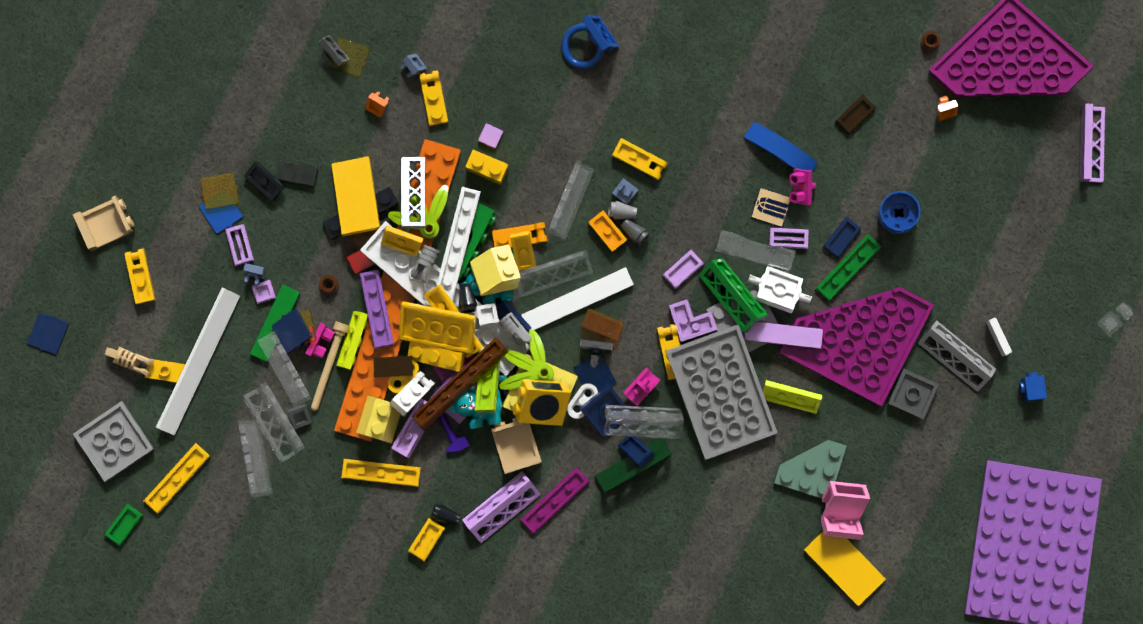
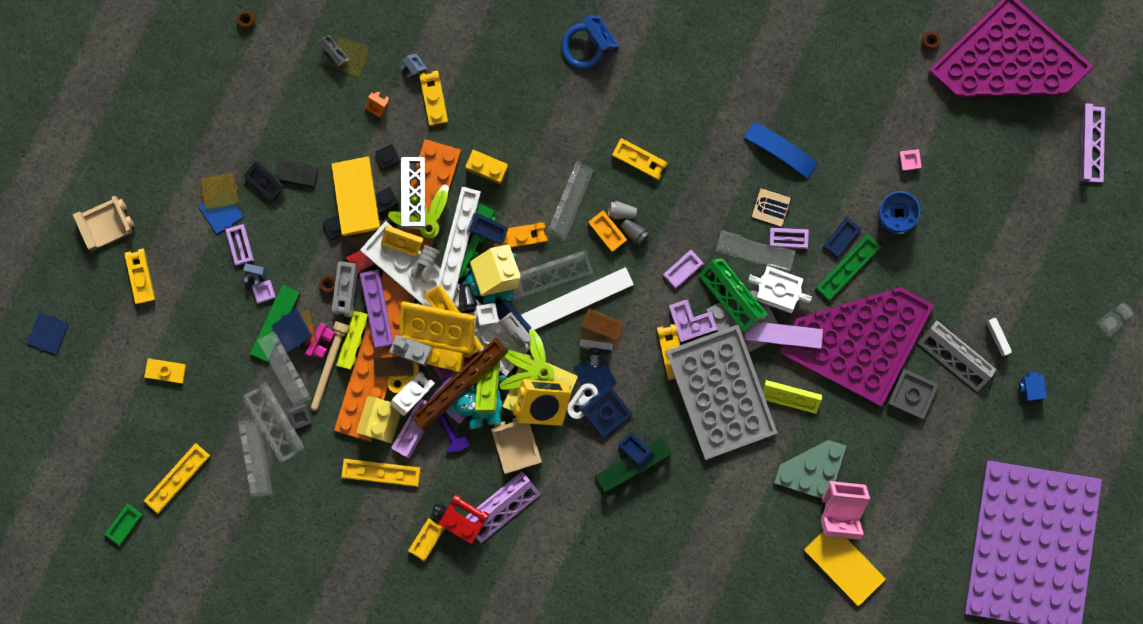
light grey plate [73,401,154,482] -> none
tan hinge [105,347,154,377] -> none
white tile [156,288,240,435] -> none
lavender tile [478,123,503,149] -> none
yellow plate [510,231,536,271] -> none
magenta tile [521,467,590,534] -> none
clear fence [604,405,684,439] -> none
sand blue tile [612,178,638,205] -> none
dark pink hips [623,368,660,406] -> none
dark pink hips [789,168,816,205] -> none
dark brown tile [835,95,876,135] -> none
orange tile [937,96,958,121] -> none
none -> reddish brown plate [236,11,256,30]
none -> light grey plate [332,261,359,317]
none -> black plate [375,144,401,170]
none -> light grey hinge [389,335,433,366]
none -> red plate [438,494,490,544]
none -> dark blue tile [467,213,508,245]
none -> bright pink plate [899,149,922,171]

